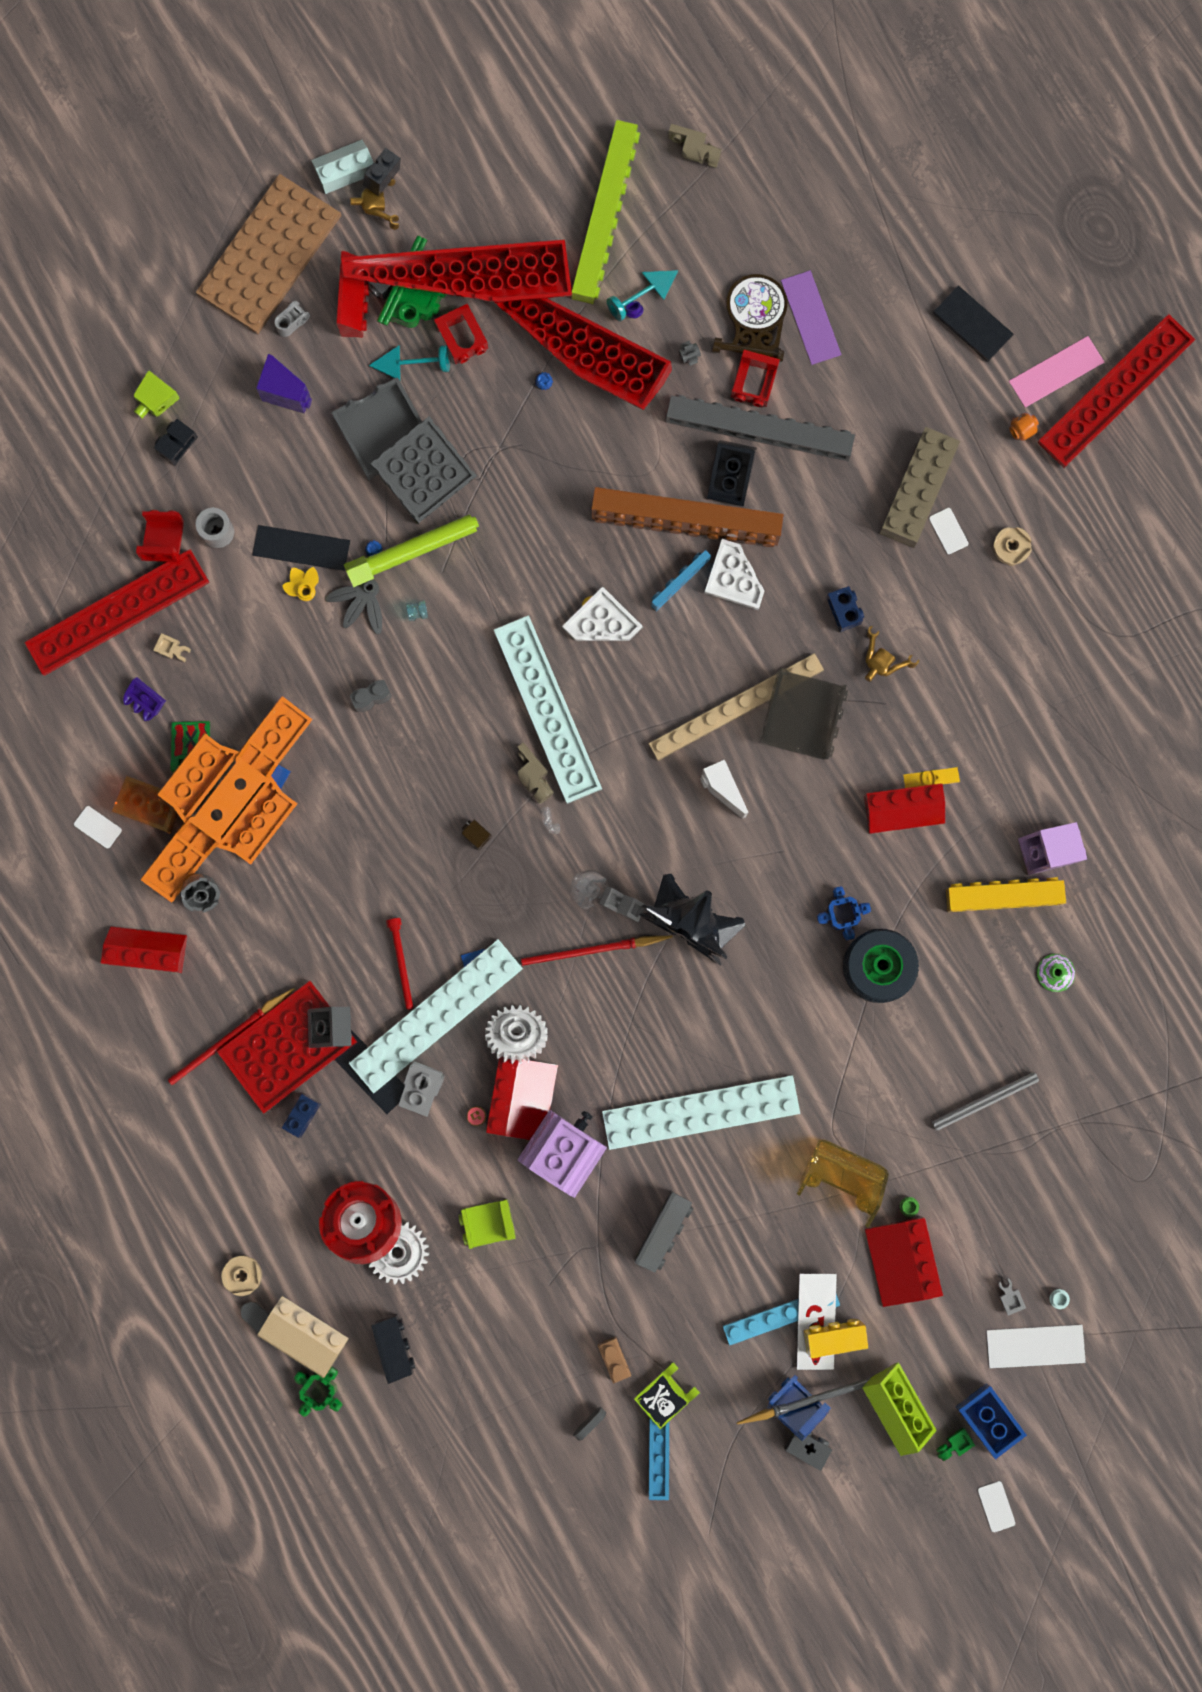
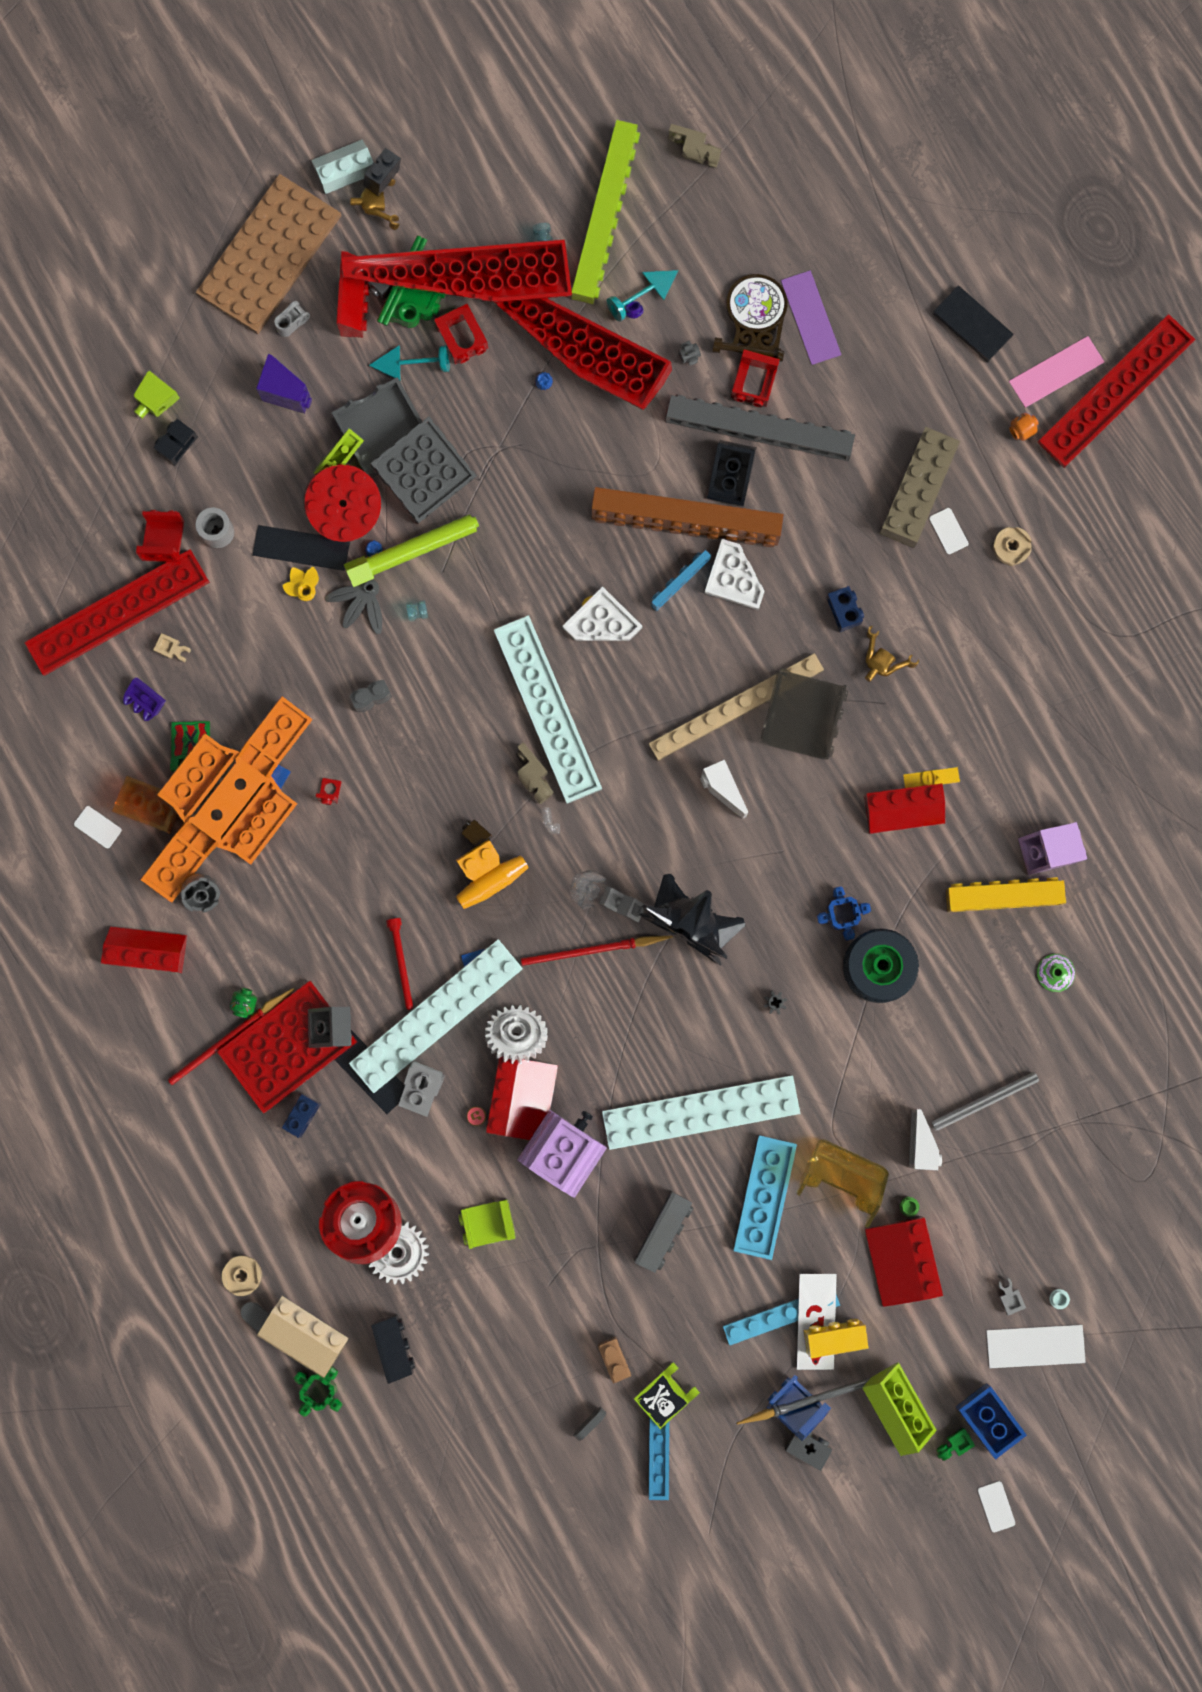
none -> green head [230,988,257,1018]
none -> red piece [303,464,381,542]
none -> lime slope [313,428,364,474]
none -> red bracket [316,778,342,805]
none -> light orange plate [456,840,529,909]
none -> clear light blue wheel [532,223,553,242]
none -> medium azure plate [733,1135,797,1260]
none -> dark grey gear [764,991,787,1015]
none -> white slope [909,1109,942,1170]

